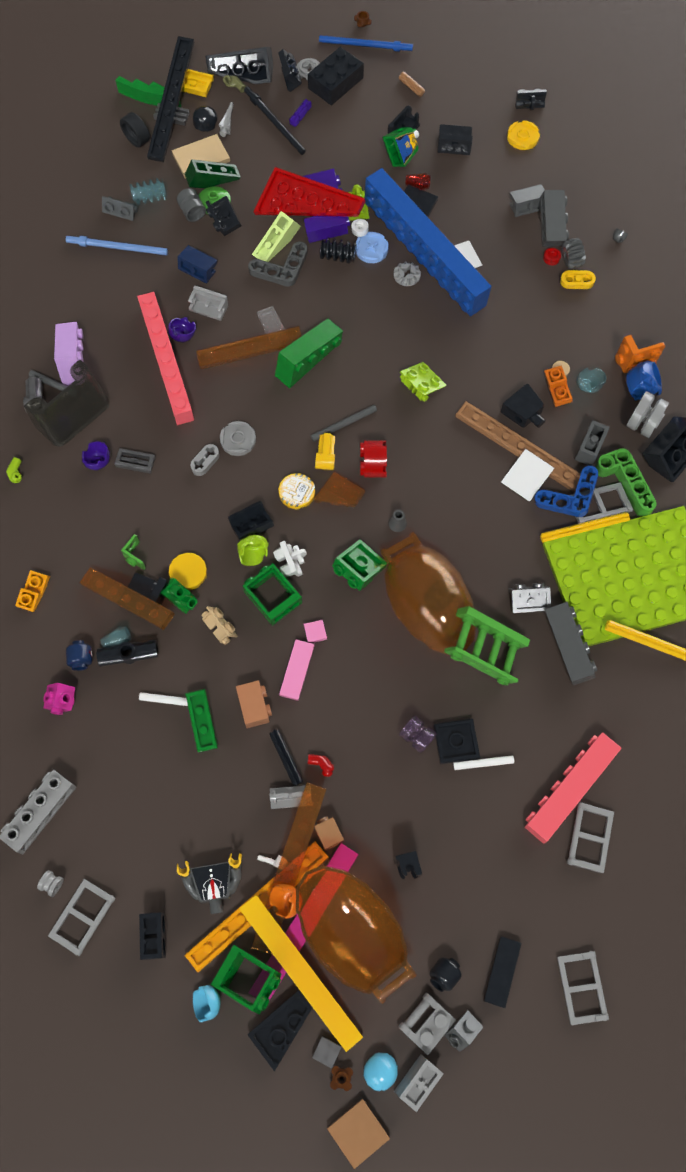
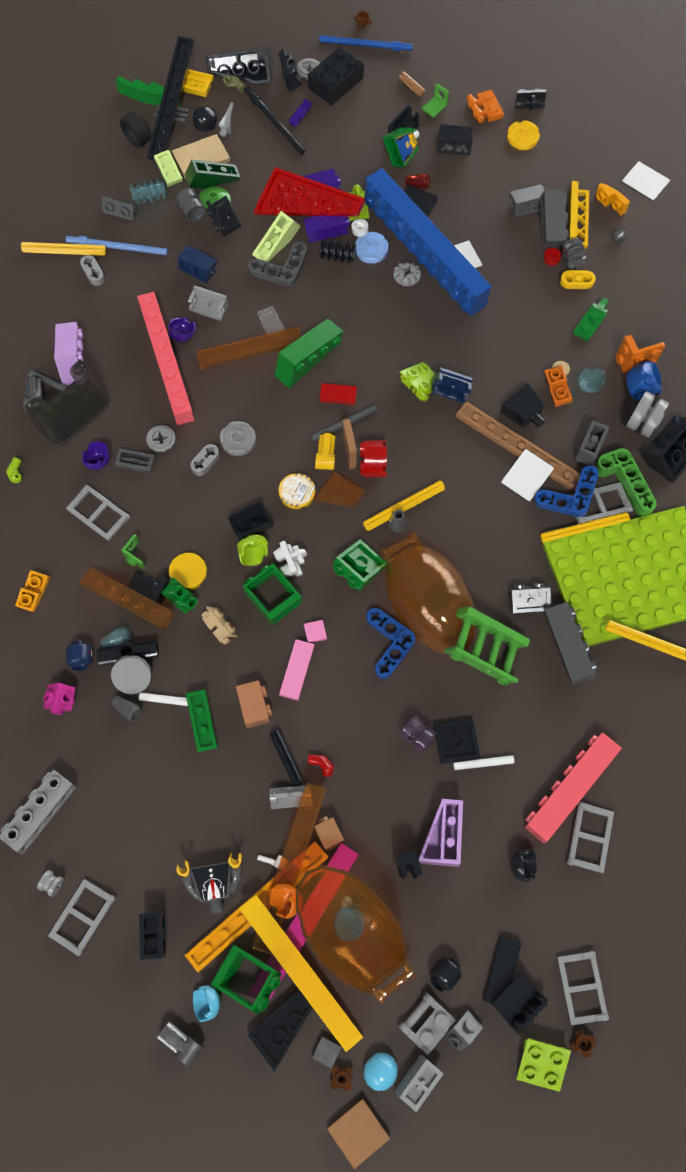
none -> yellow axle [21,242,106,256]
none -> light grey window [66,484,130,542]
none -> light grey beam [80,255,105,286]
none -> light grey tile [111,655,151,694]
none -> dark grey cone [111,696,141,722]
none -> light grey gear [146,425,176,453]
none -> yellowish green plate [154,150,183,187]
none -> flat silver piece [157,1021,204,1067]
none -> red tile [320,383,357,405]
none -> clear light blue hair [334,907,365,941]
none -> medium nougat tile [342,419,357,469]
none -> yellow axle [363,480,445,531]
none -> blue beam [366,608,415,679]
none -> lavender wedge [418,799,463,867]
none -> bright green bracket [422,84,449,118]
none -> dark blue hinge [432,367,472,403]
none -> orange plate [466,89,504,123]
none -> black hinge [491,972,548,1035]
none -> black hair [511,849,537,882]
none -> lime hinge [516,1038,571,1092]
none -> yellow fence [567,181,589,249]
none -> reddish brown plate [570,1030,596,1058]
none -> green hinge [573,297,609,342]
none -> light orange slope [595,183,630,216]
none -> white sticker [622,161,670,200]

